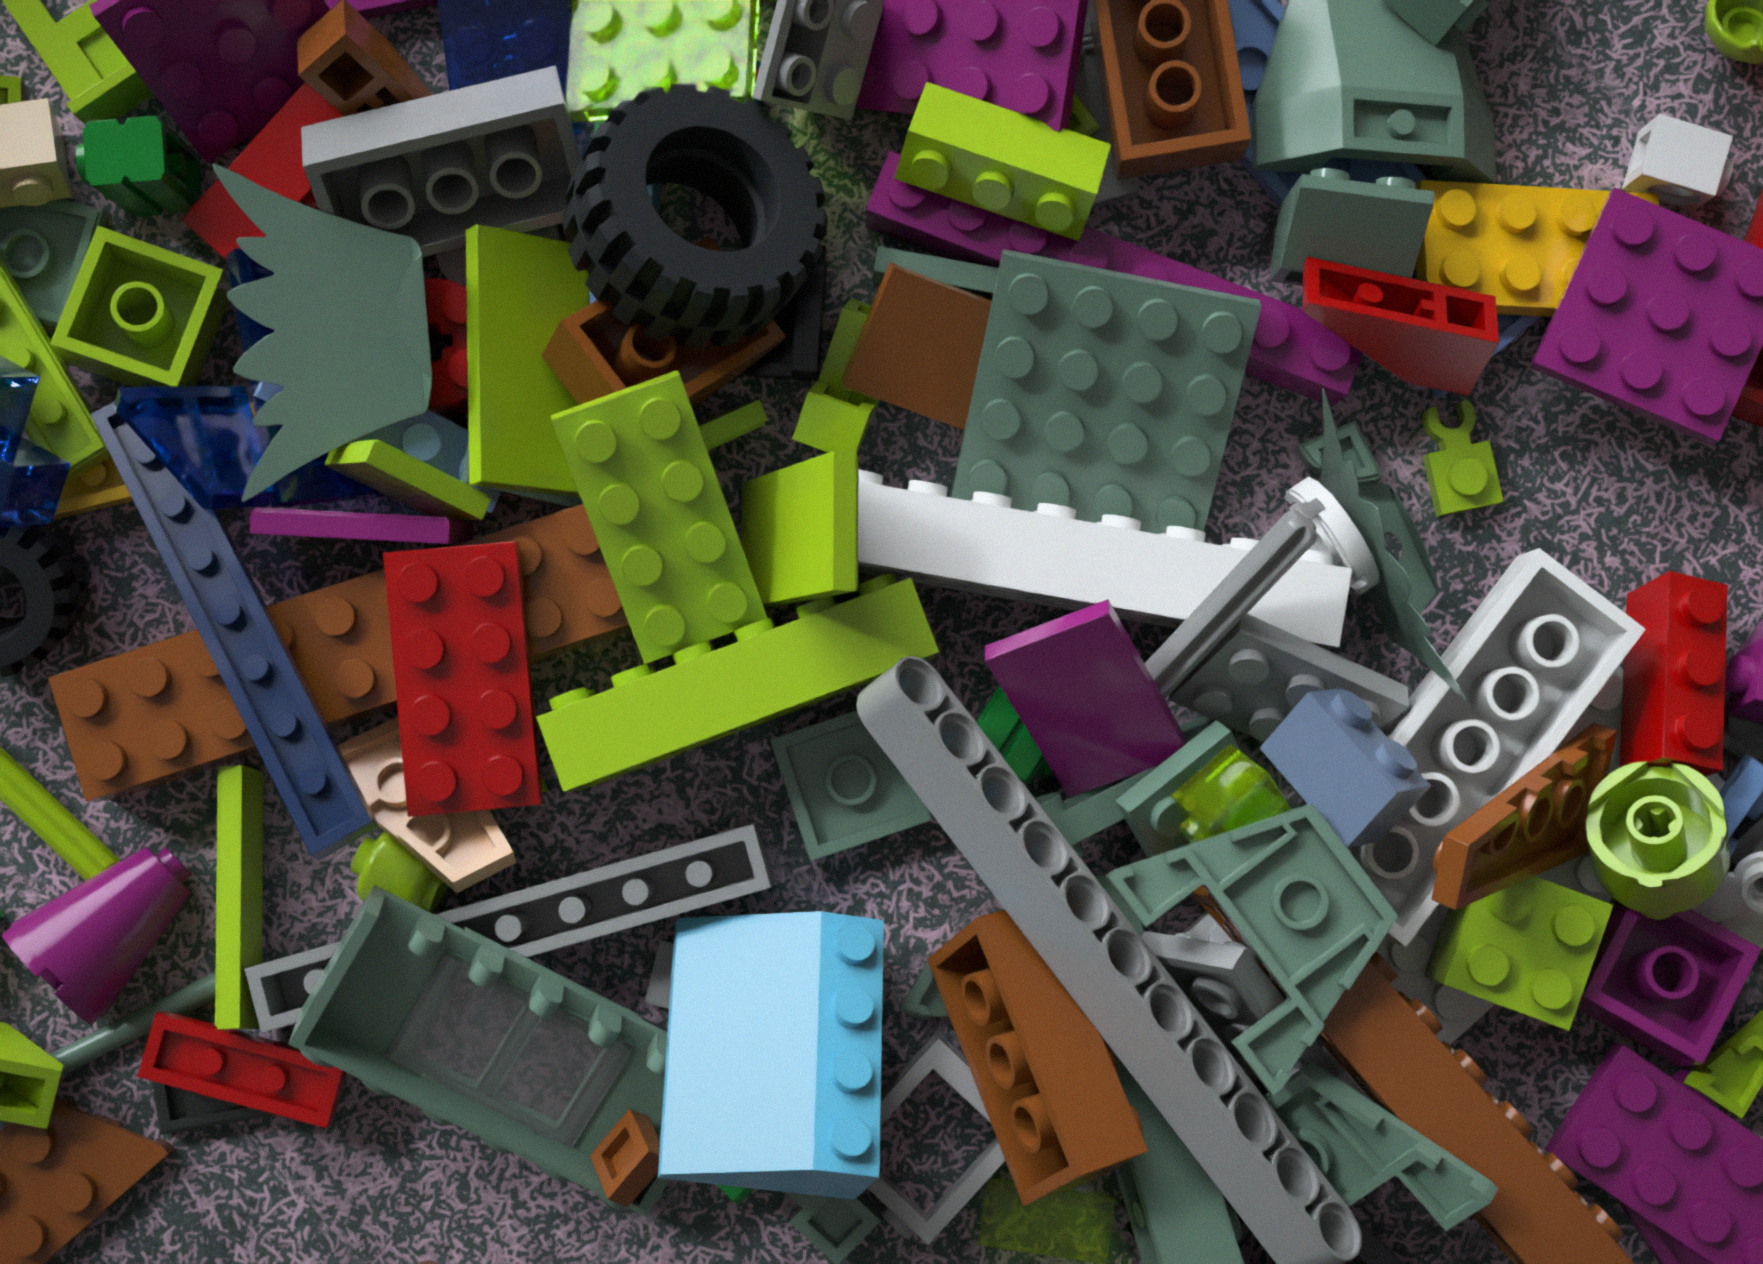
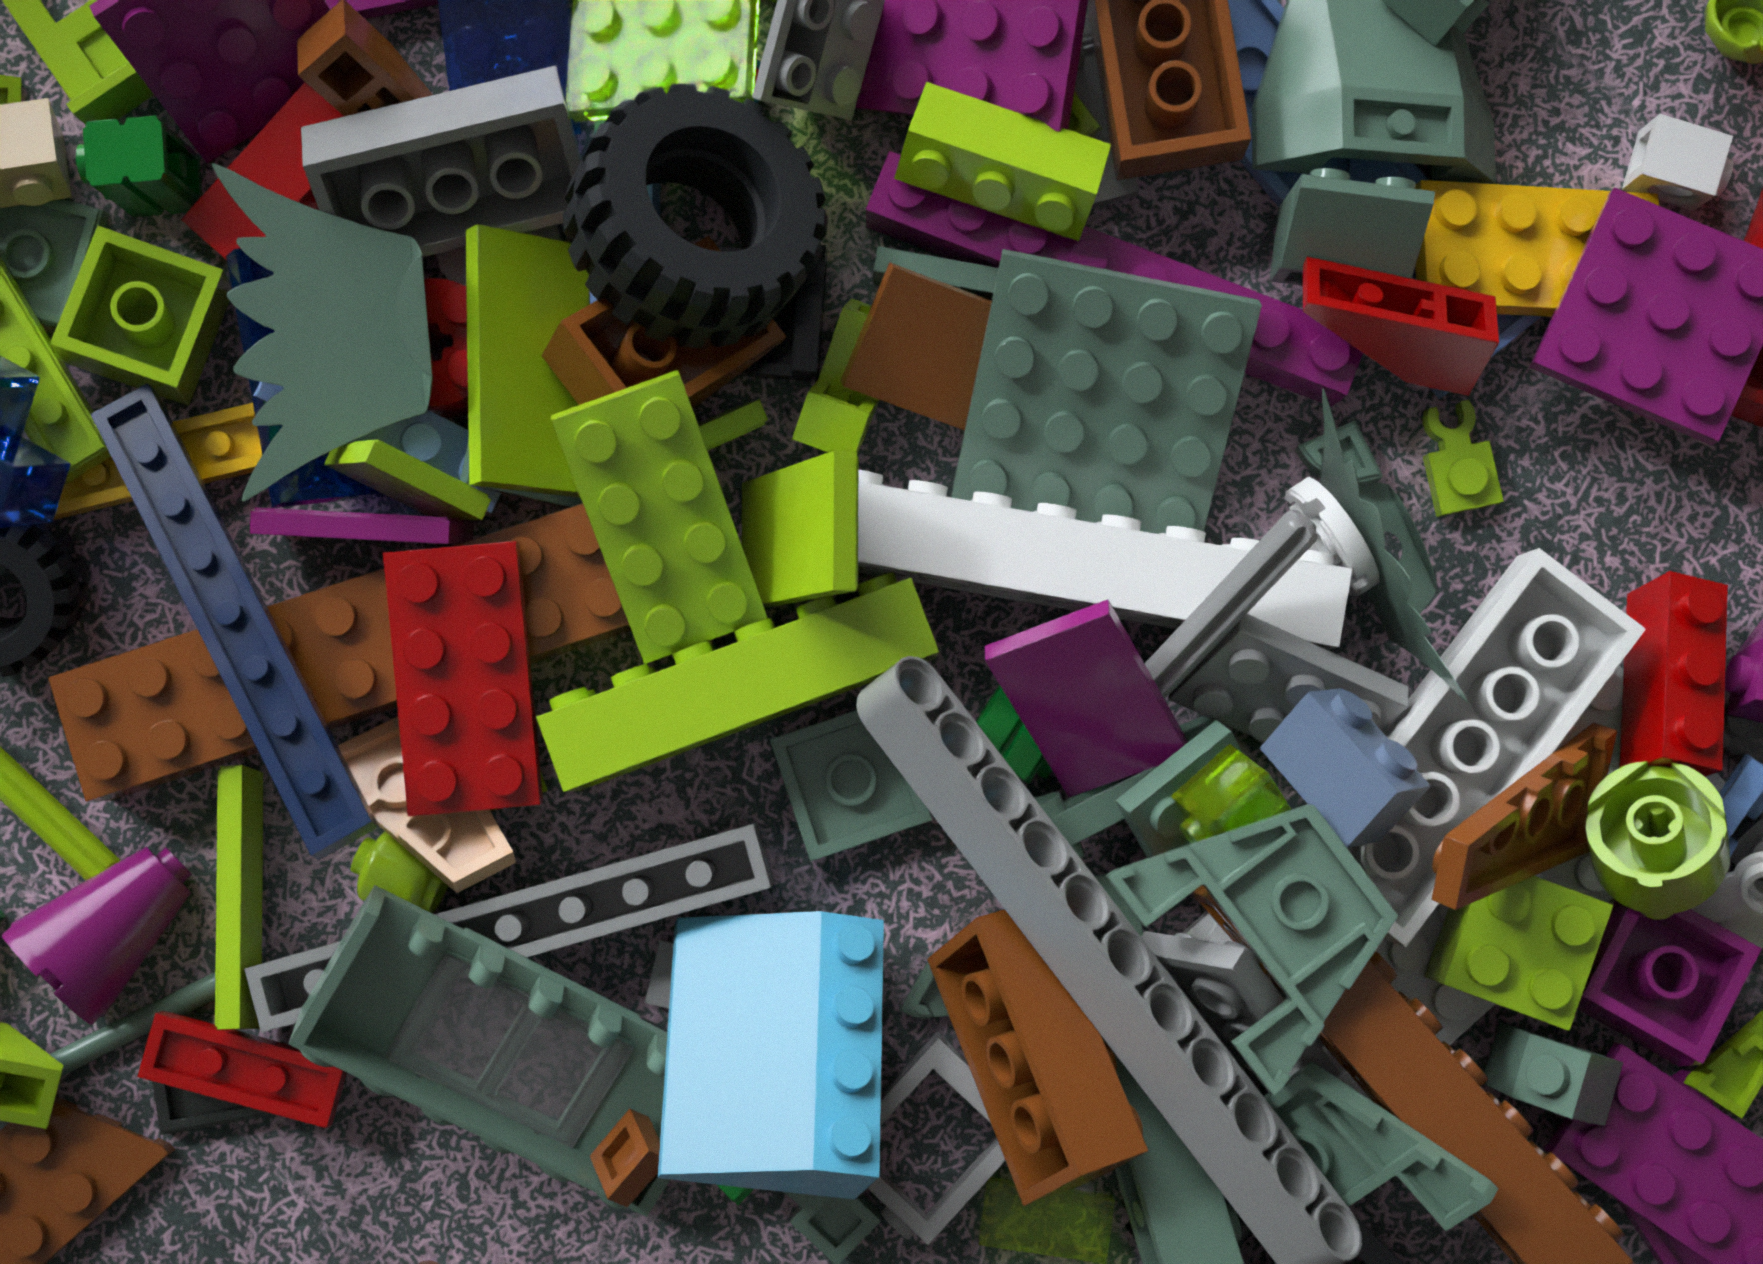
clear blue wing [114,386,274,509] -> none
none -> sand green slope [1484,1021,1623,1126]

